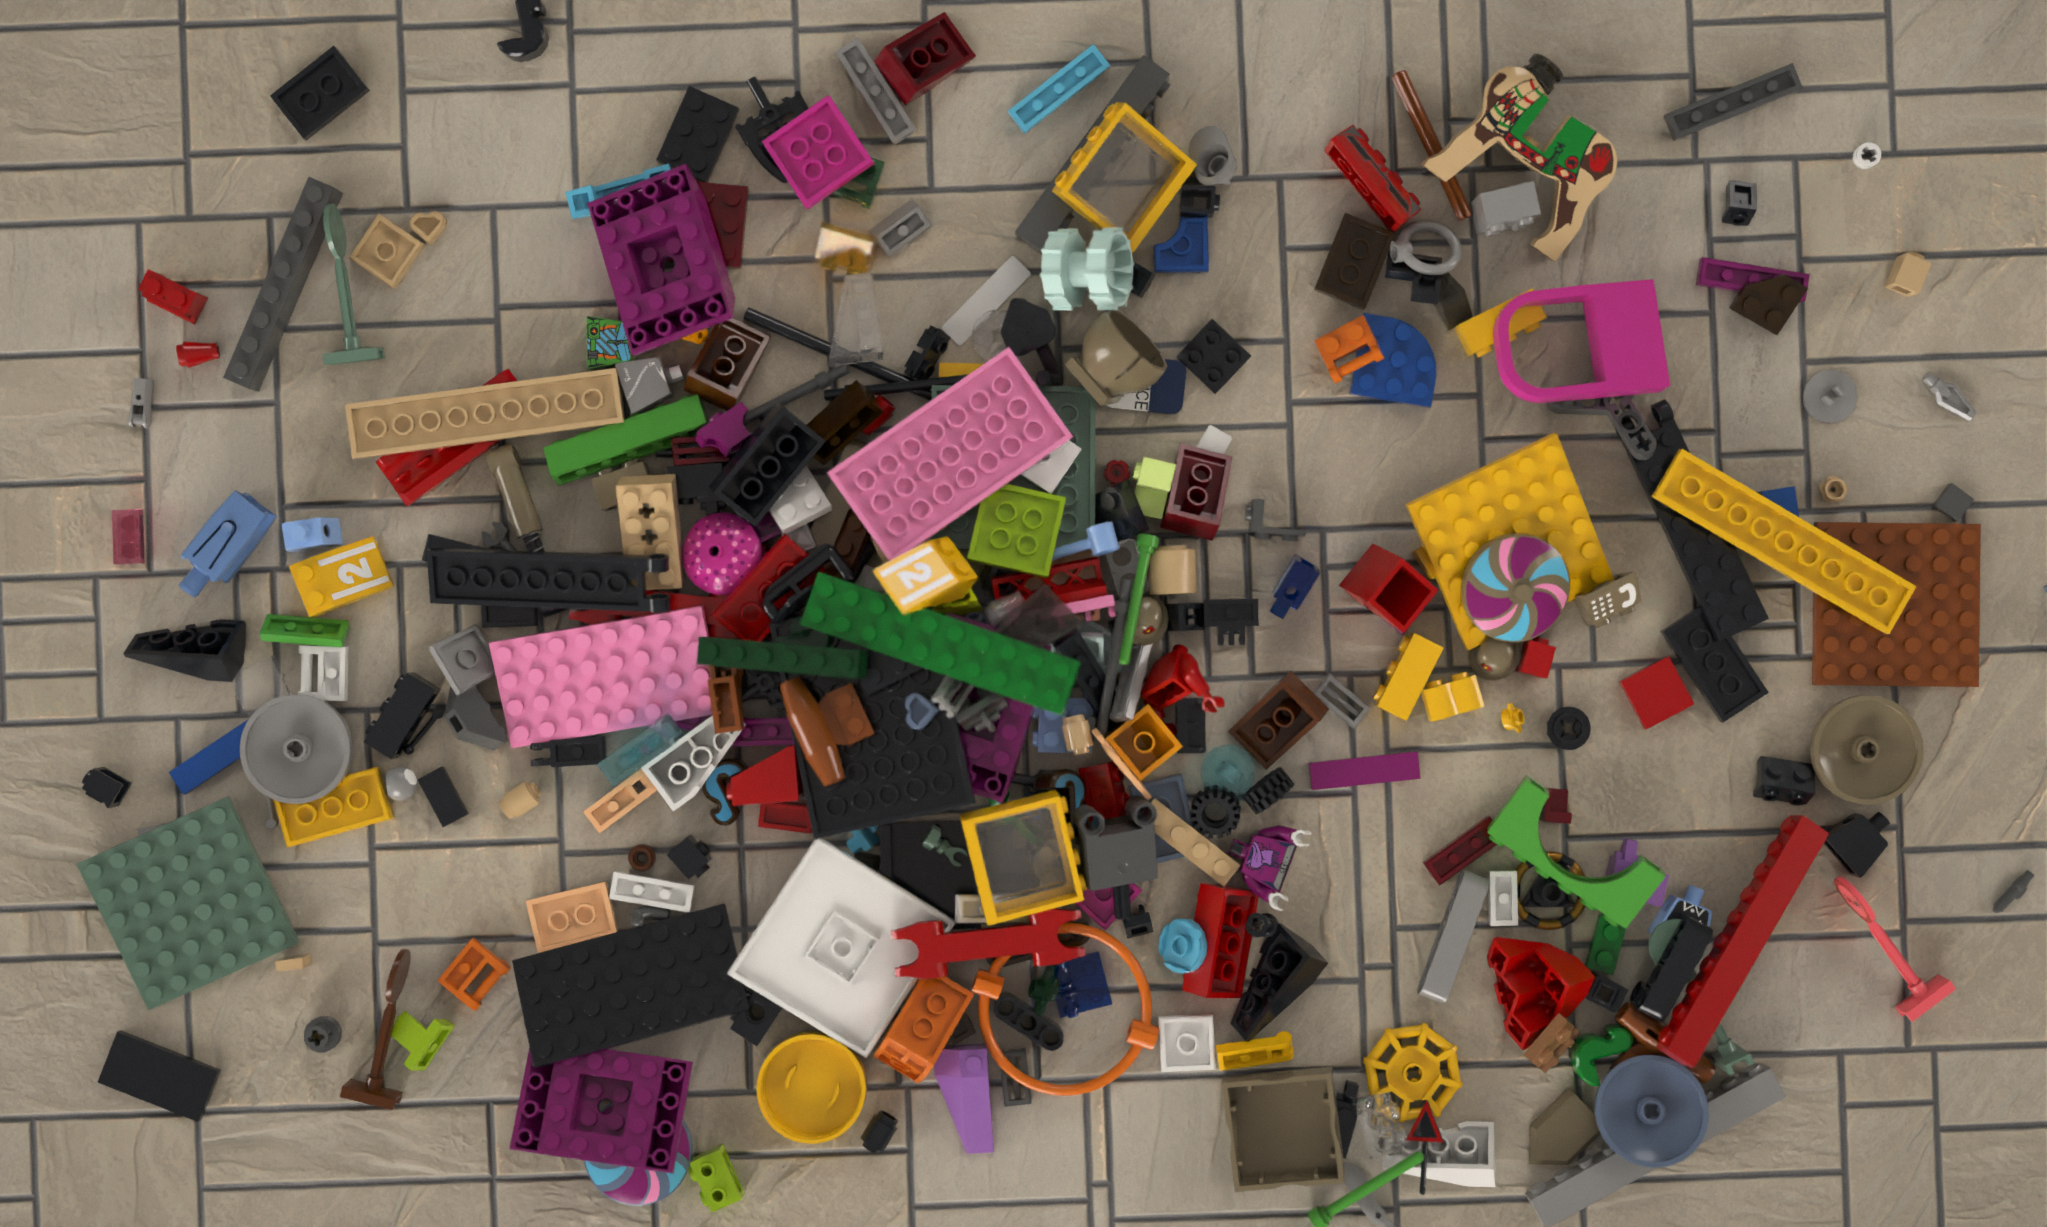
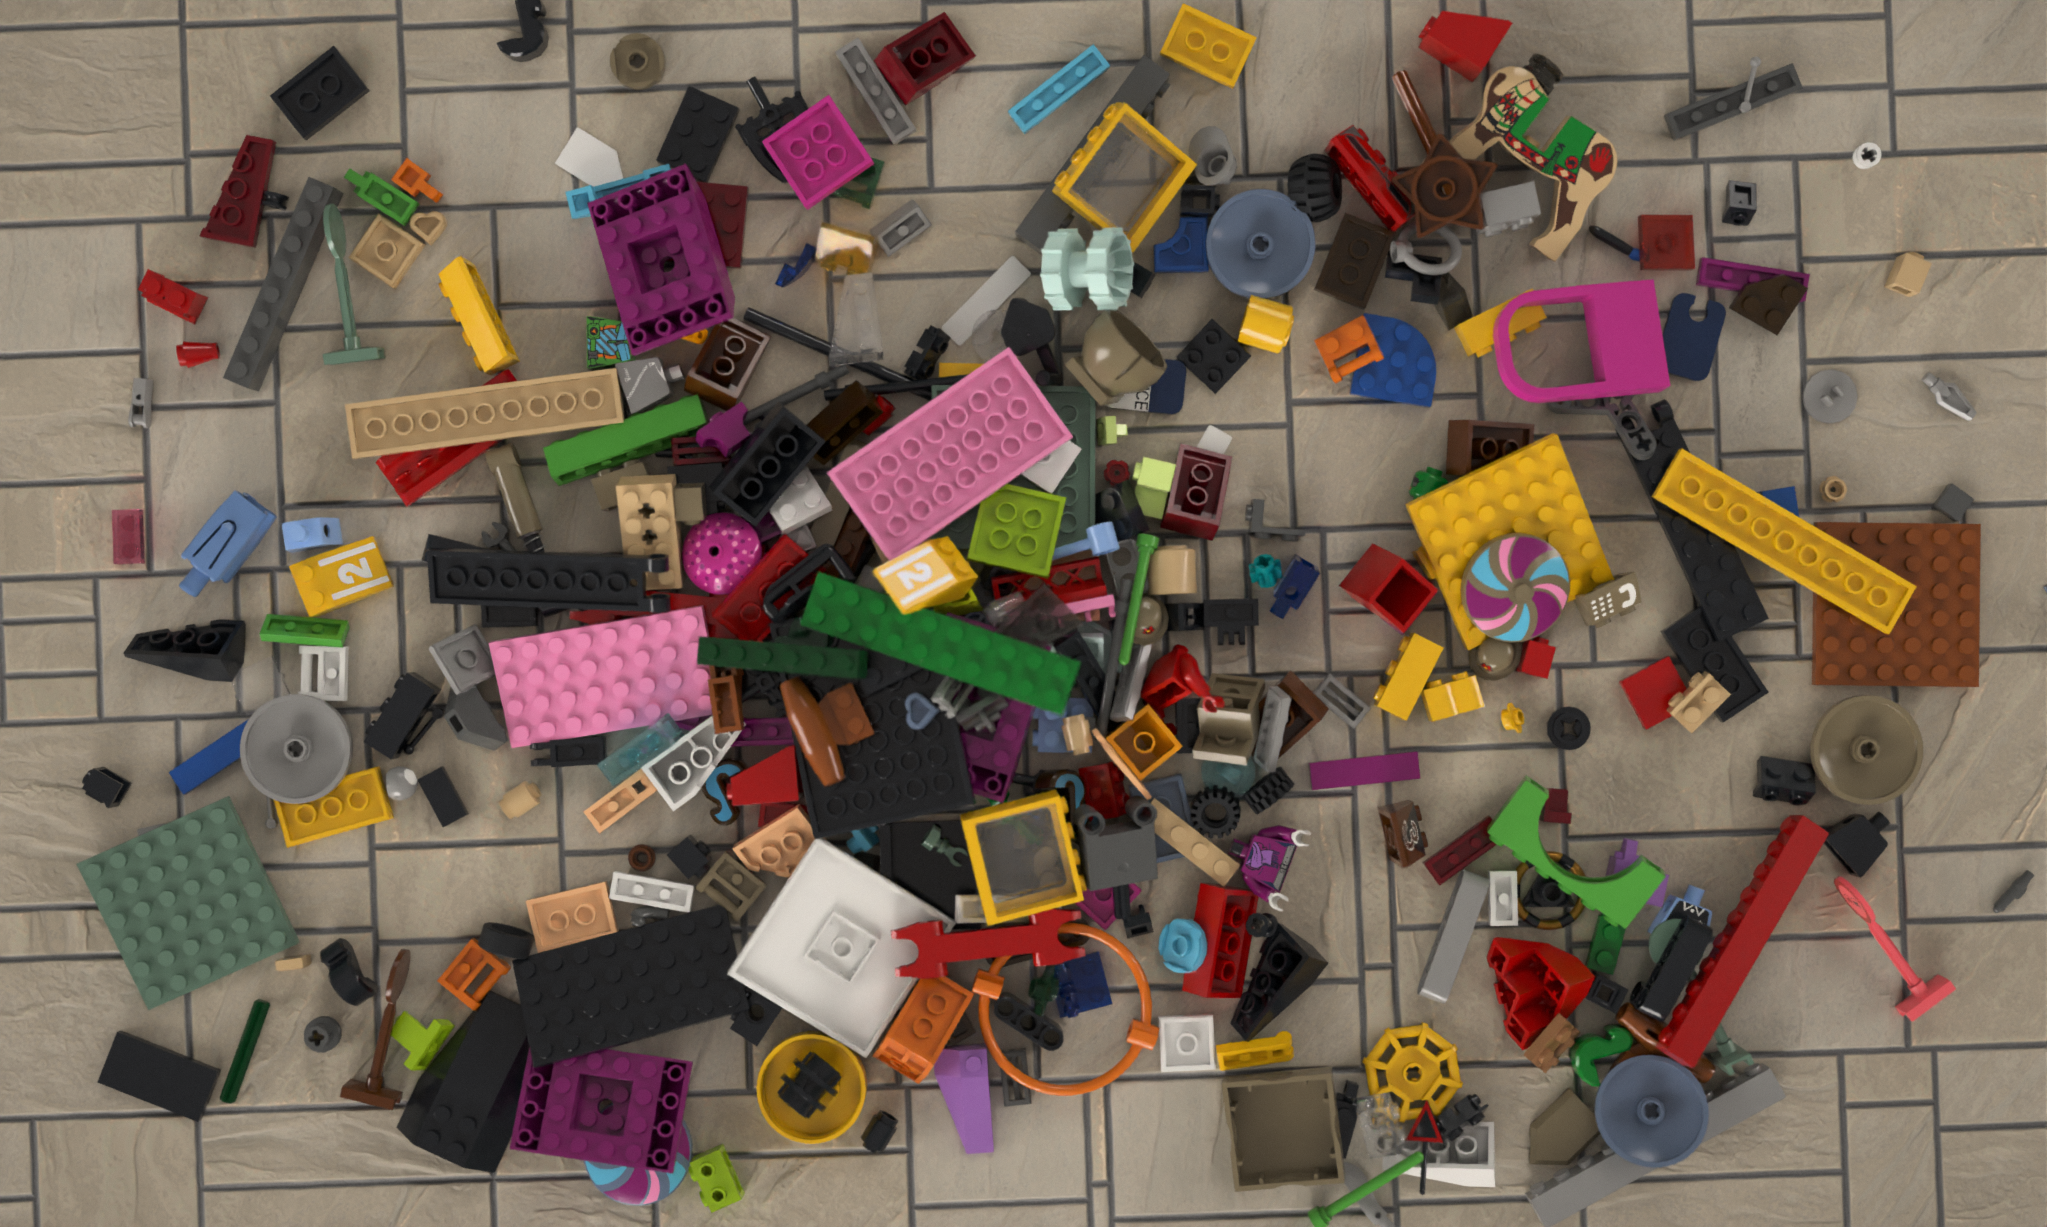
none -> dark red wing [199,135,277,248]
none -> dark green axle [220,999,270,1104]
none -> black bush [262,191,289,211]
none -> black animal [320,938,378,1006]
none -> bright green hinge [344,168,420,226]
none -> orange plate [391,158,443,203]
none -> black wedge [396,990,530,1173]
none -> yellow slope [438,256,520,375]
none -> black tyre [478,922,534,959]
none -> white sticker [555,127,623,187]
none -> dark tan plate [610,33,666,90]
none -> dark tan brick [673,482,707,525]
none -> dark tan plate [695,851,768,923]
none -> light nougat plate [732,804,826,878]
none -> clear blue slope [775,243,819,288]
none -> black piece [777,1051,842,1119]
none -> yellowish green tile [1096,416,1128,446]
none -> yellow plate [1159,3,1257,89]
none -> dark tan bracket [1192,673,1265,765]
none -> sand blue dish [1205,189,1315,299]
none -> yellow piece [1237,295,1294,354]
none -> teal gear [1249,554,1283,588]
none -> light grey plate [1253,686,1291,773]
none -> black wheel [1287,153,1342,222]
none -> reddish brown slope [1377,800,1428,868]
none -> reddish brown plate [1392,134,1498,238]
none -> green head [1409,466,1448,500]
none -> red slope [1418,11,1513,82]
none -> black hinge [1435,1094,1488,1141]
none -> reddish brown slope [1446,420,1535,475]
none -> black piece [1589,225,1647,263]
none -> clear red plate [1638,214,1695,271]
none -> dark blue piece [1662,293,1726,381]
none -> tan bracket [1666,671,1731,733]
none -> light grey hinge [1739,57,1761,113]

